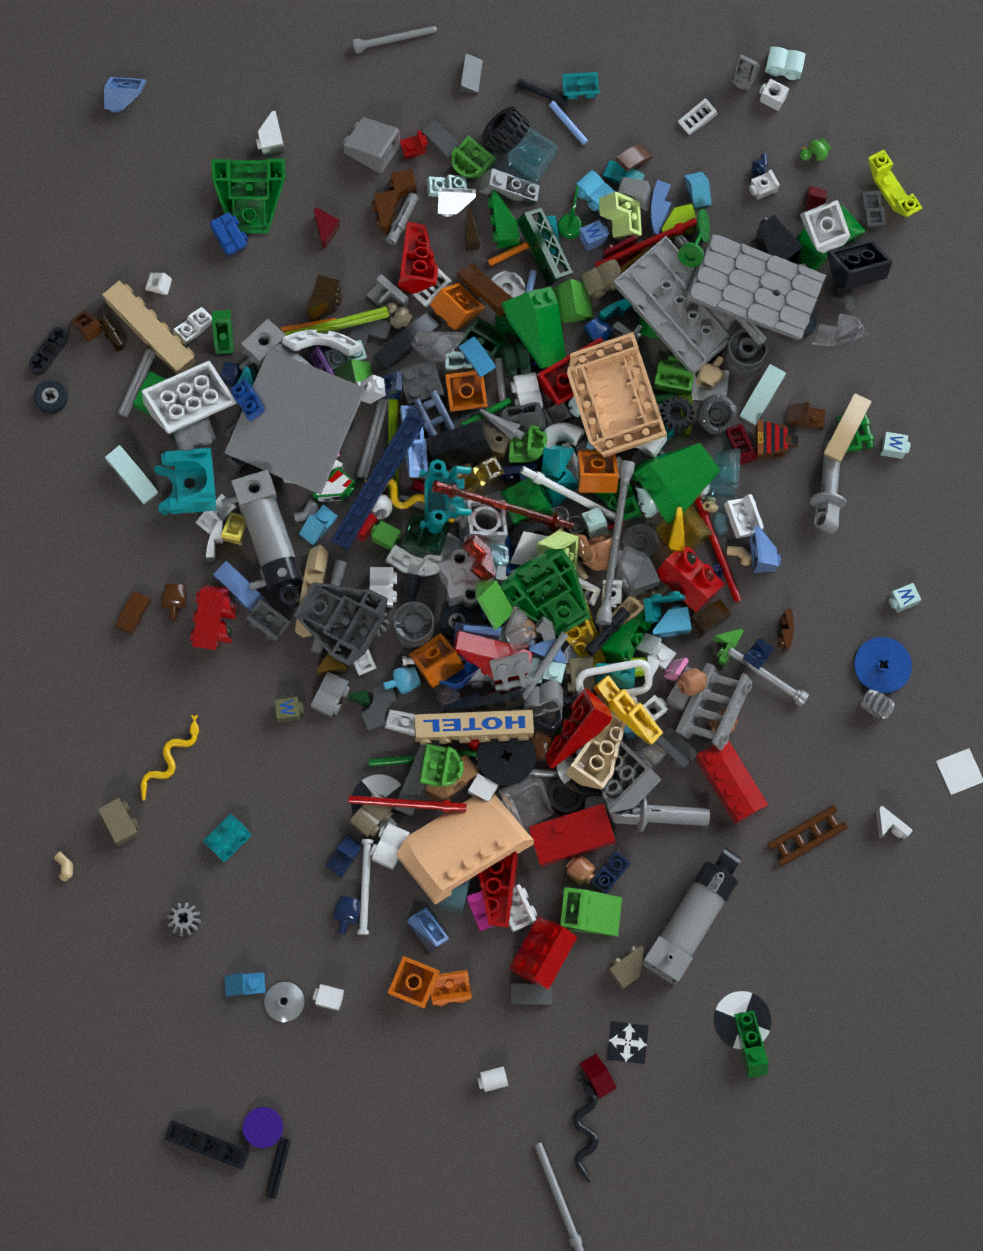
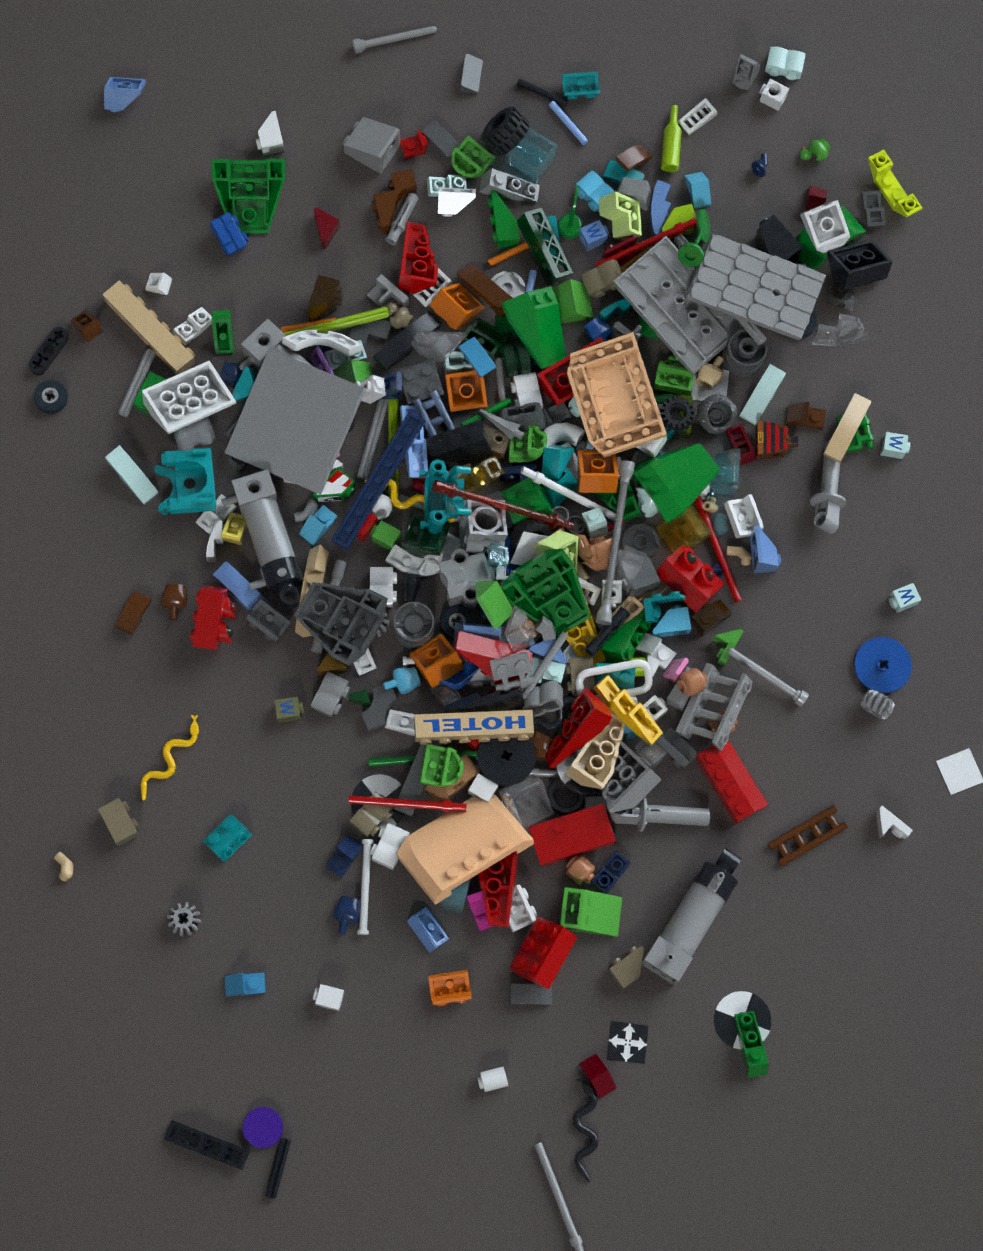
dark brown pin [98,315,126,352] -> none
blue slope [230,378,266,422] -> none
light grey dish [264,982,304,1022] -> none
orange slope [388,956,440,1009] -> none
clear red slope [462,535,496,581] -> none
dark brown slope [465,208,480,251] -> none
yellow slope [669,507,685,551] -> none
dark blue slope [743,638,774,670] -> none
white brick [749,169,780,201] -> none
reddish brown slope [777,609,794,653] -> none
none -> lime piece [661,105,682,172]

